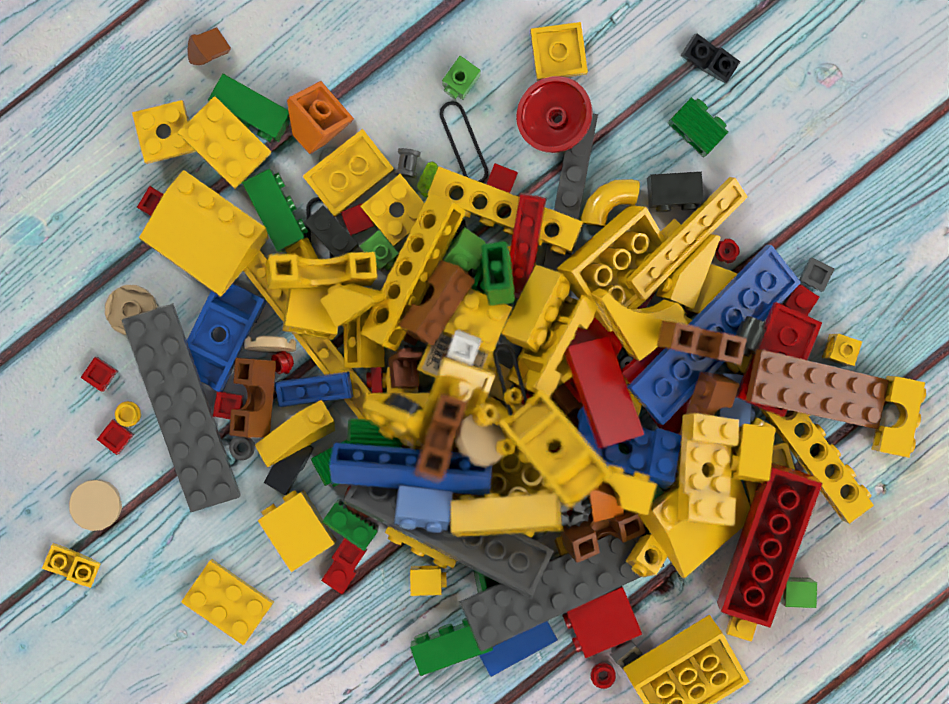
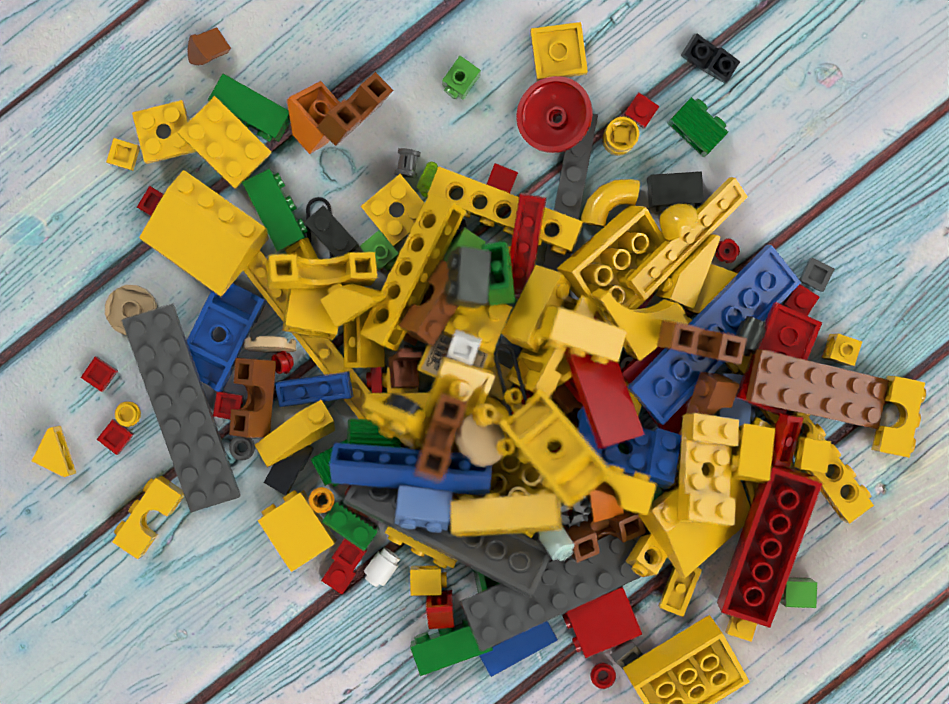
yellow slope [42,543,101,588] -> none
tan tile [69,479,122,531] -> none
yellow plate [181,559,274,646] -> none
yellow plate [303,129,394,217] -> none
red tile [341,203,374,236] -> none
black piece [440,101,488,183] -> none
none -> yellow slope [32,425,77,477]
none -> yellow plate [106,138,140,171]
none -> yellow arch [112,476,184,559]
none -> light orange cone [309,487,335,513]
none -> dark orange arch [317,72,394,146]
none -> white brick [364,547,400,587]
none -> red slope [426,590,454,629]
none -> pearl dark grey brick [444,246,490,309]
none -> yellow brick [538,306,627,364]
none -> light aqua brick [538,527,575,561]
none -> yellow wheel [602,117,639,156]
none -> red plate [624,92,660,129]
none -> yellow plate [658,567,702,617]
none -> yellow hair [659,204,699,240]
none -> red plate [771,413,804,467]
none -> yellow brick [794,433,831,473]

